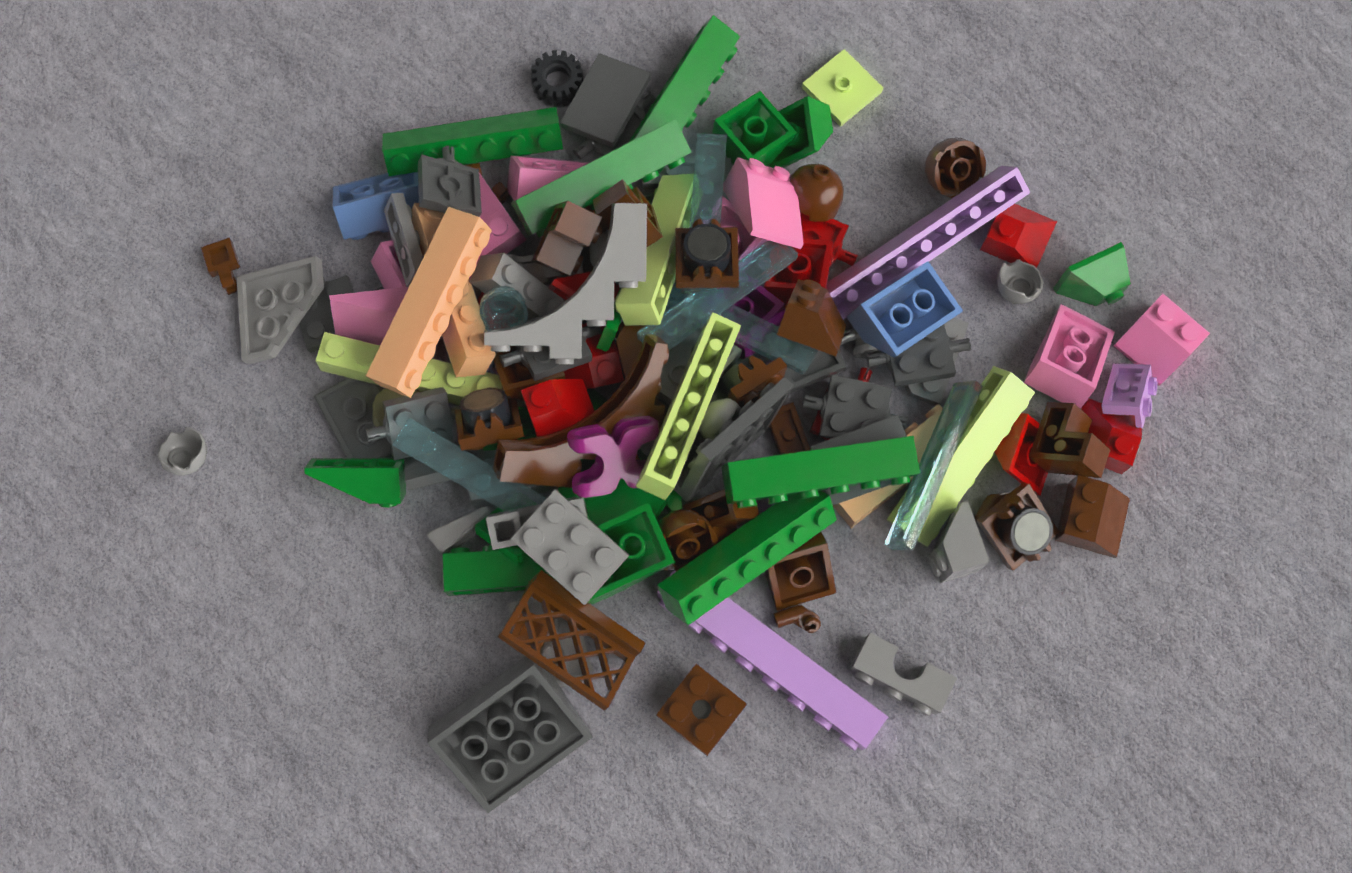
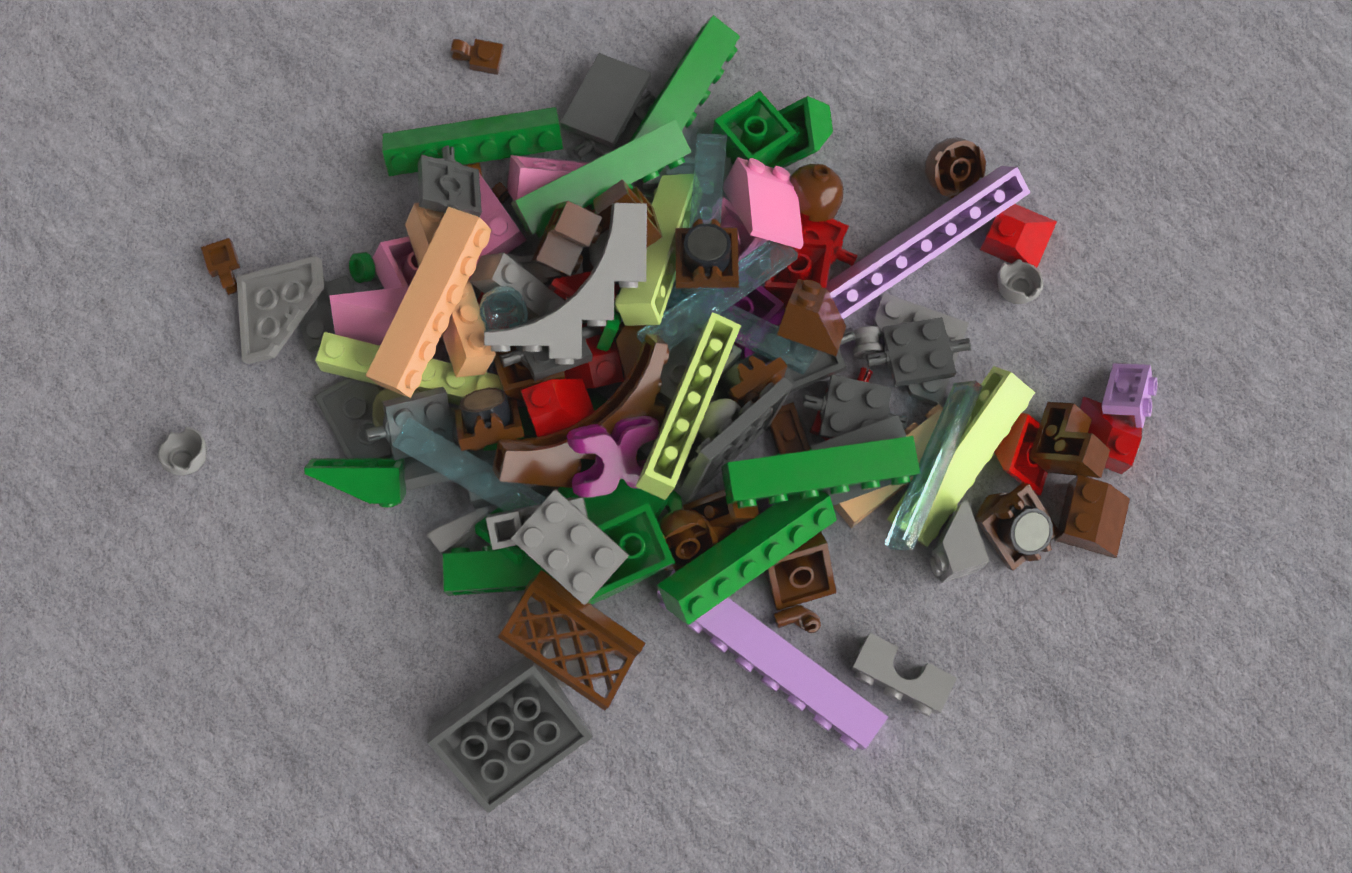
medium blue slope [333,172,419,240] -> none
light grey plate [384,193,424,287] -> none
black tyre [531,50,583,108] -> none
reddish brown piece [656,664,747,756] -> none
yellowish green plate [801,49,883,127] -> none
medium blue slope [847,261,963,357] -> none
bright pink slope [1024,304,1115,409] -> none
green slope [1053,242,1131,306] -> none
bright pink slope [1114,294,1210,386] -> none
none -> green tile [349,252,375,283]
none -> reddish brown plate [451,39,504,75]

